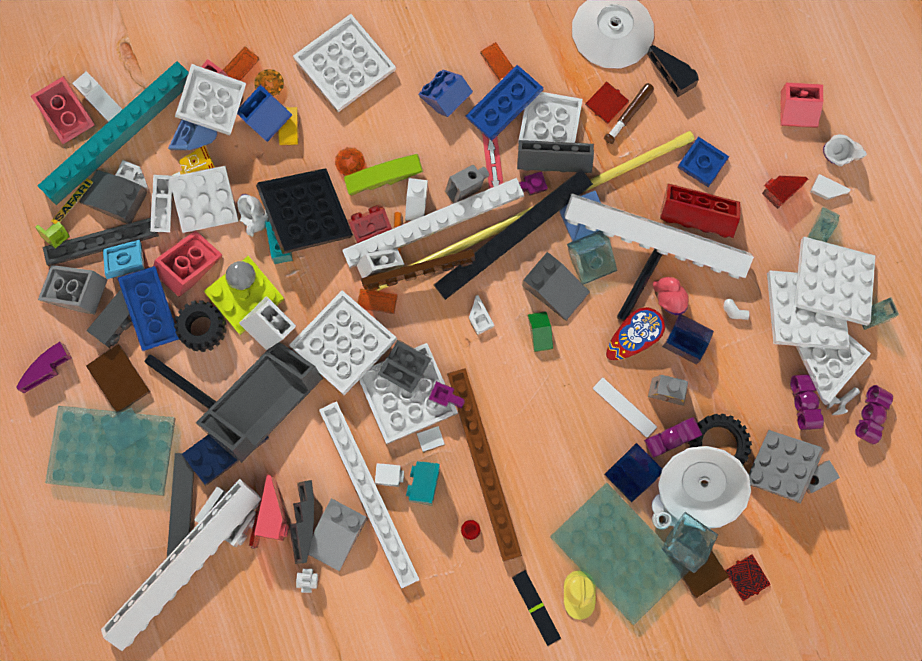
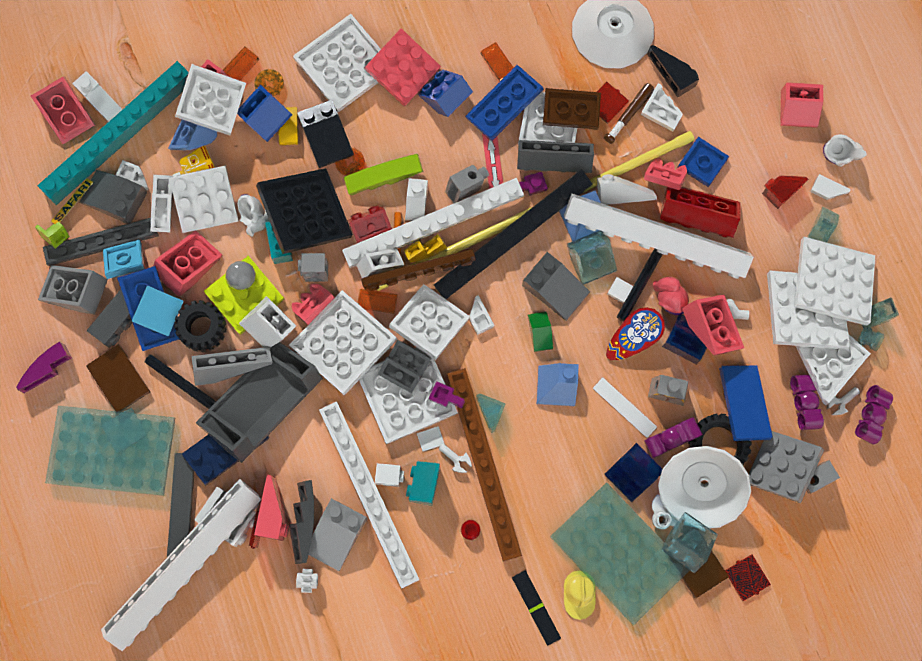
none -> medium azure tile [132,286,184,336]
none -> light grey slope [192,347,272,386]
none -> coral plate [292,284,335,325]
none -> black slope [297,100,354,168]
none -> light grey brick [298,253,328,282]
none -> coral plate [364,28,441,107]
none -> white plate [389,284,470,360]
none -> yellow slope [404,234,447,263]
none -> white bar [439,444,472,473]
none -> clear light blue slope [476,394,505,433]
none -> medium blue slope [536,363,579,406]
none -> reddish brown tile [543,88,601,130]
none -> white slope [597,174,657,205]
none -> white tile [607,277,633,304]
none -> white wing [641,83,683,132]
none -> coral plate [644,158,687,190]
none -> coral slope [682,295,744,356]
none -> blue tile [719,365,773,441]
none -> clear light blue wheel [858,326,884,351]

